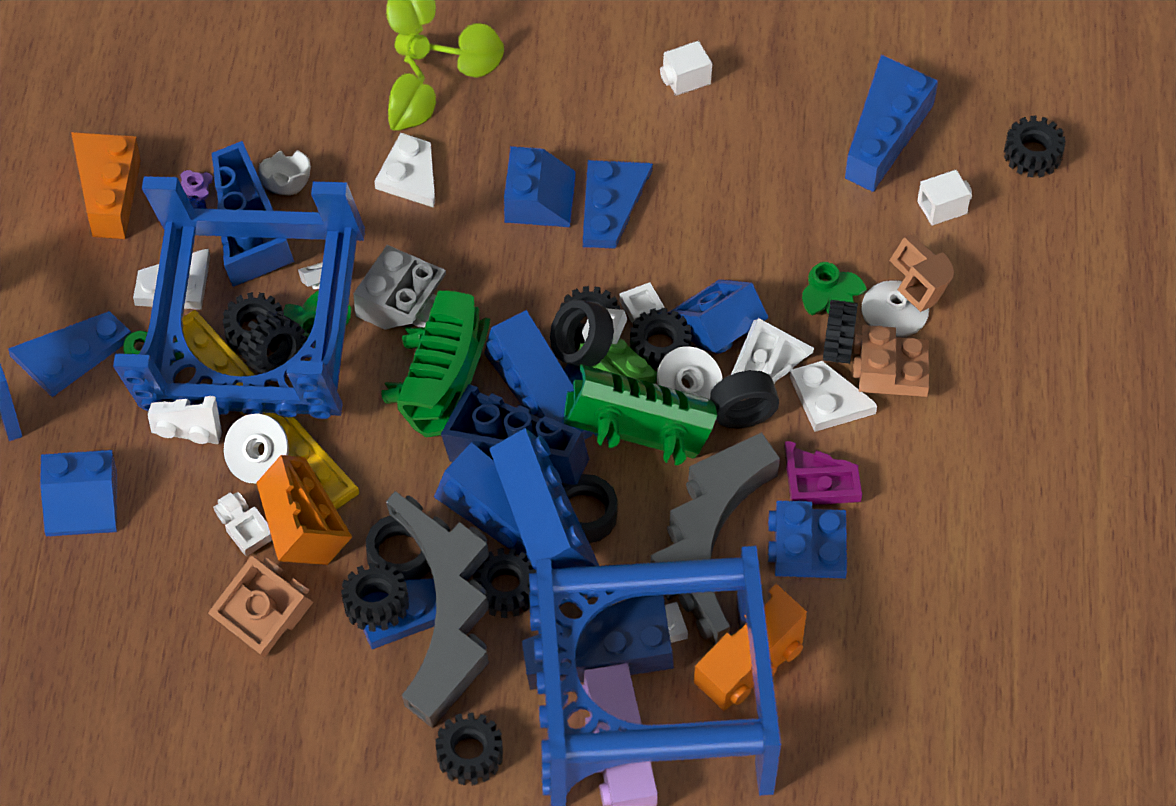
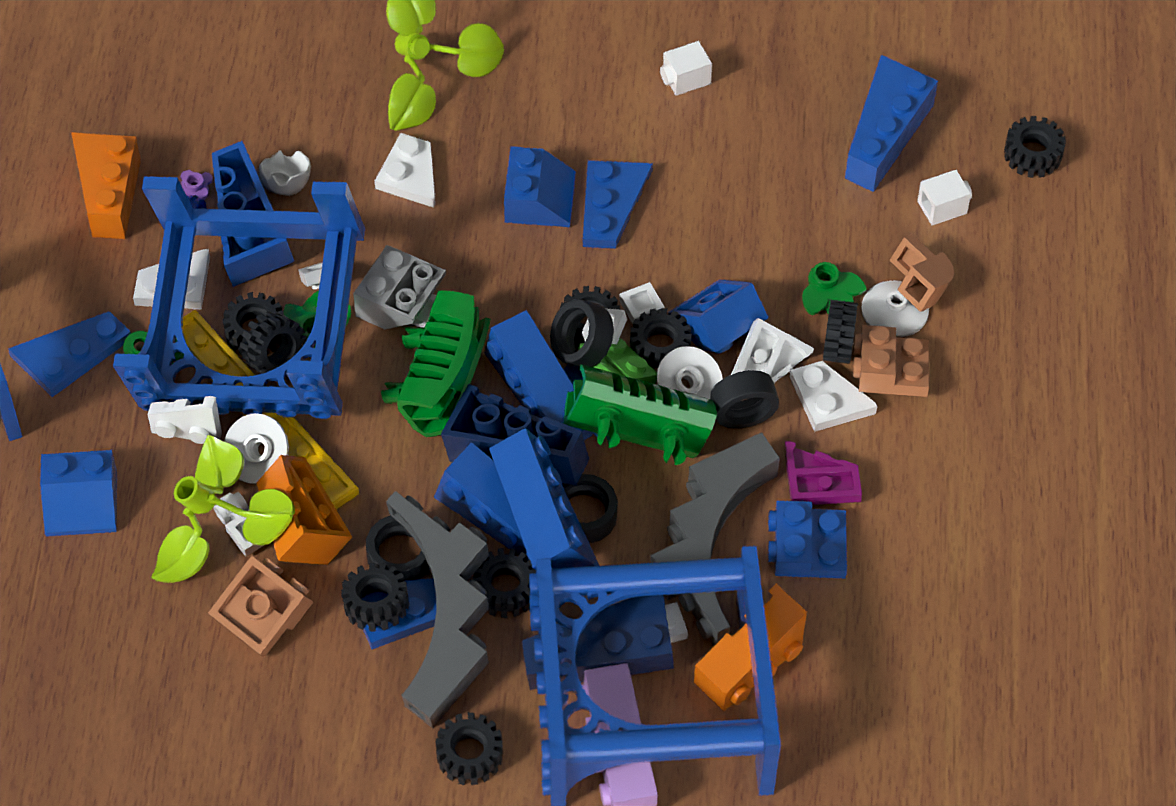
none -> lime plant [151,435,295,583]

